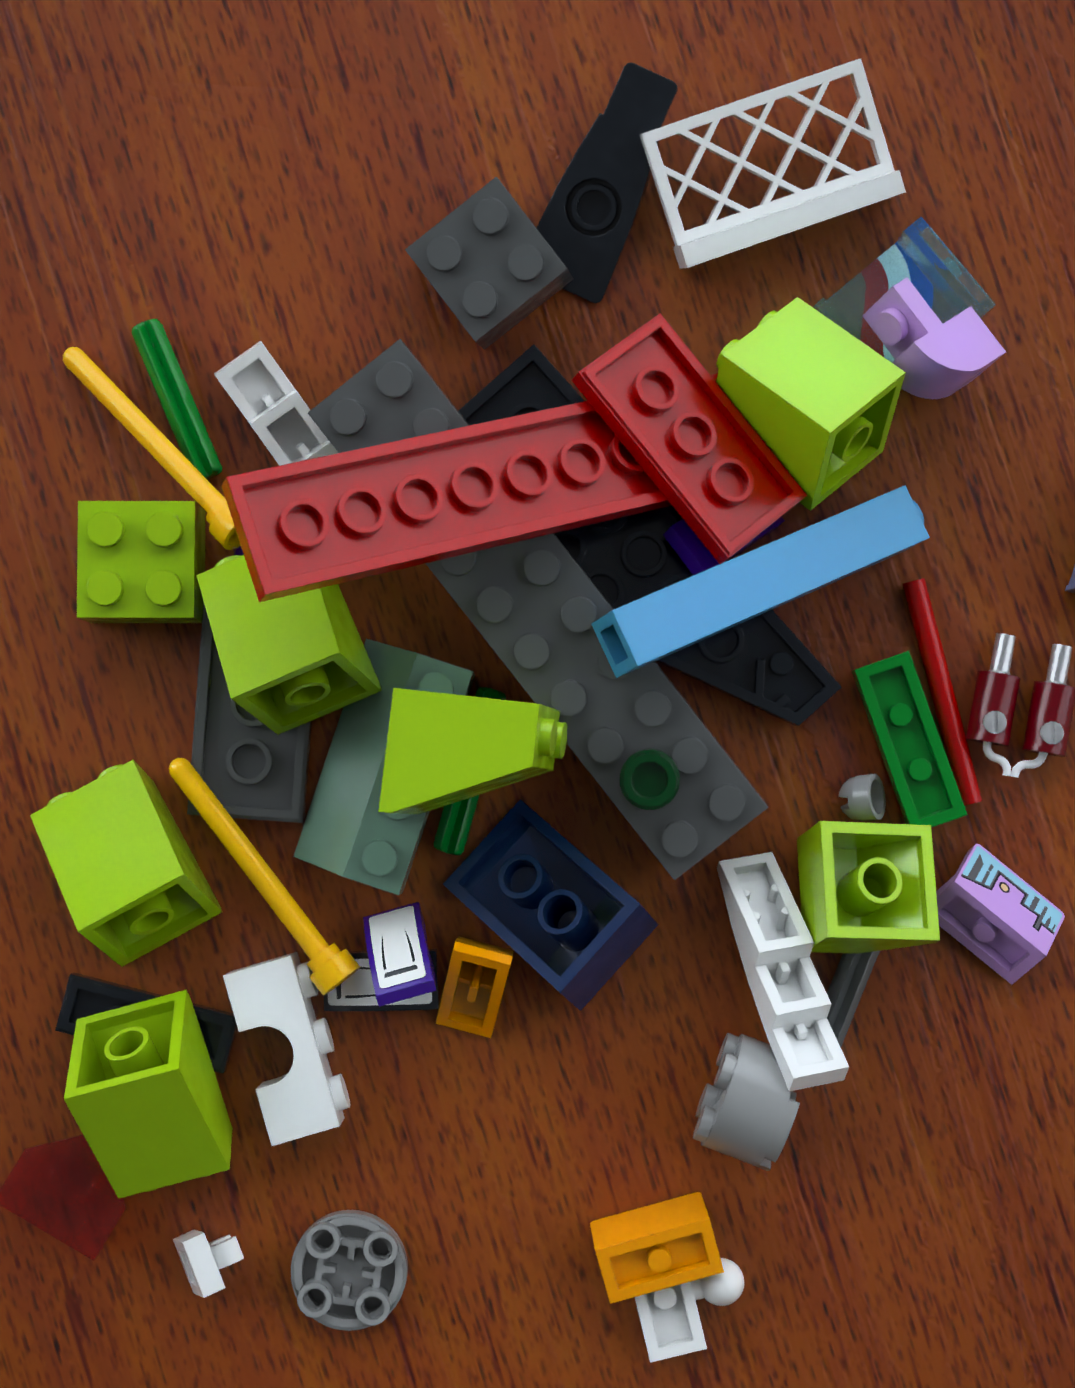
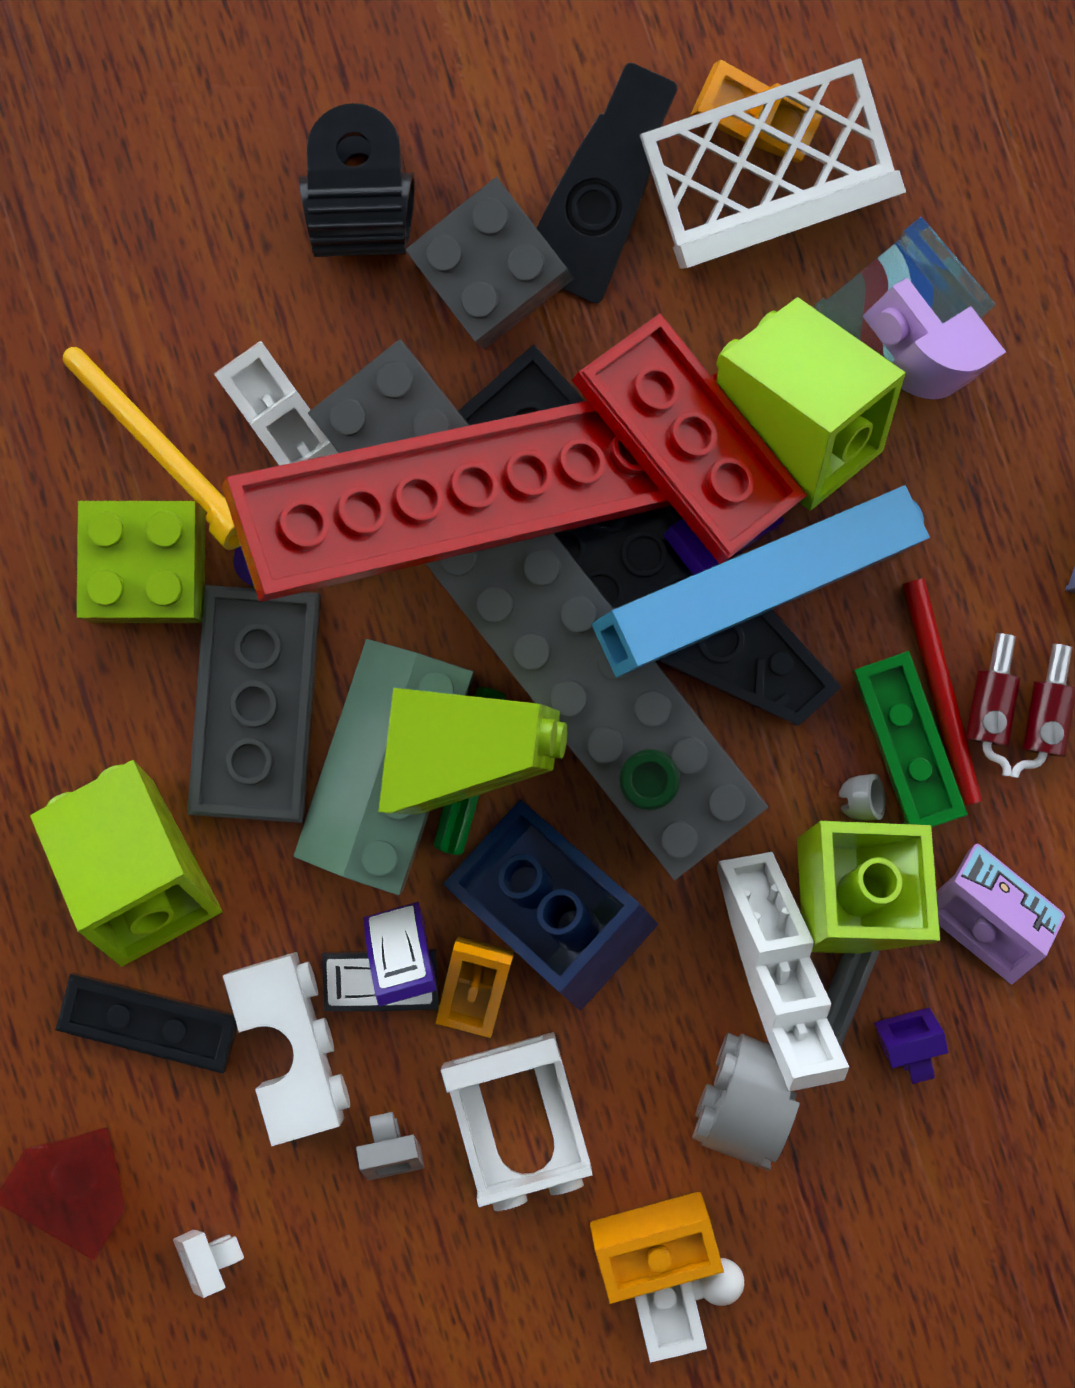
lime slope [64,989,233,1199] -> none
green axle [131,319,222,480] -> none
yellow piece [169,758,360,996] -> none
lime slope [196,555,382,735] -> none
light grey tile [290,1210,408,1331] -> none
none -> black piece [299,103,415,257]
none -> light grey tile [356,1112,425,1181]
none -> white panel [441,1032,593,1211]
none -> light orange slope [690,60,823,163]
none -> dark purple tile [874,1008,949,1084]

